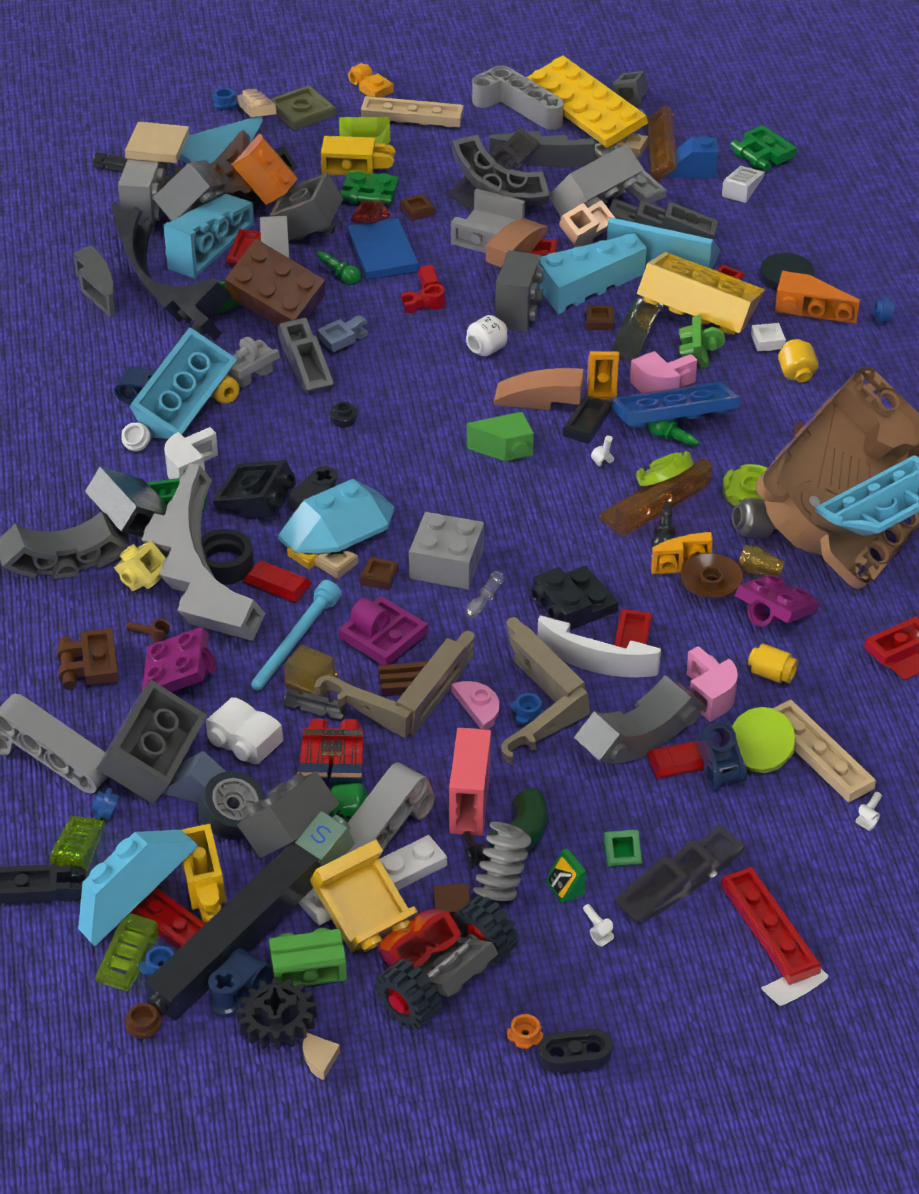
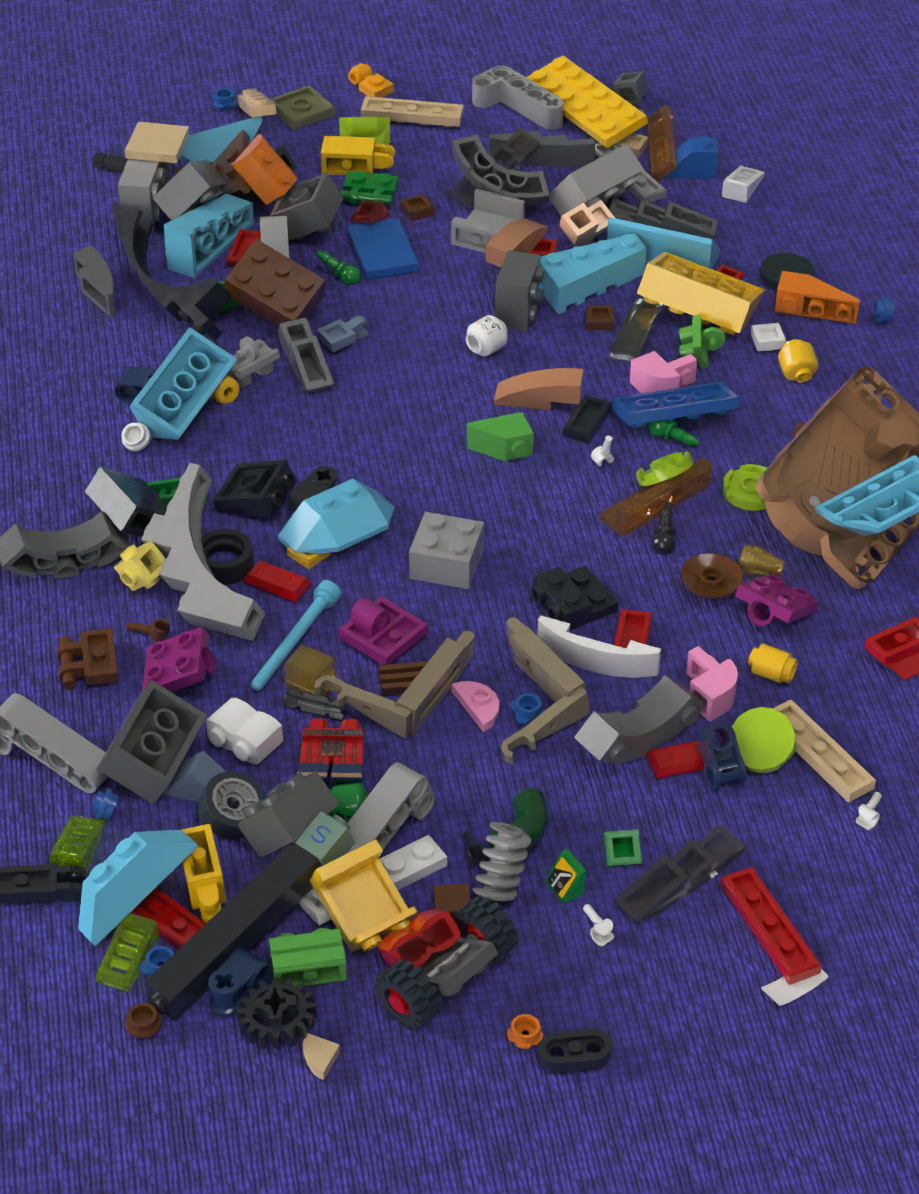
white brick [164,427,218,479] -> none
tan tile [315,551,358,579] -> none
black plate [330,402,358,428] -> none
reddish brown tile [360,557,399,591] -> none
red bar [401,264,446,313] -> none
coral brick [449,728,491,836] -> none
clear piece [465,571,504,619] -> none
light orange slope [587,351,619,400] -> none
light orange slope [651,532,713,574] -> none
green plate [730,125,797,172] -> none
flat silver head [732,498,776,538] -> none

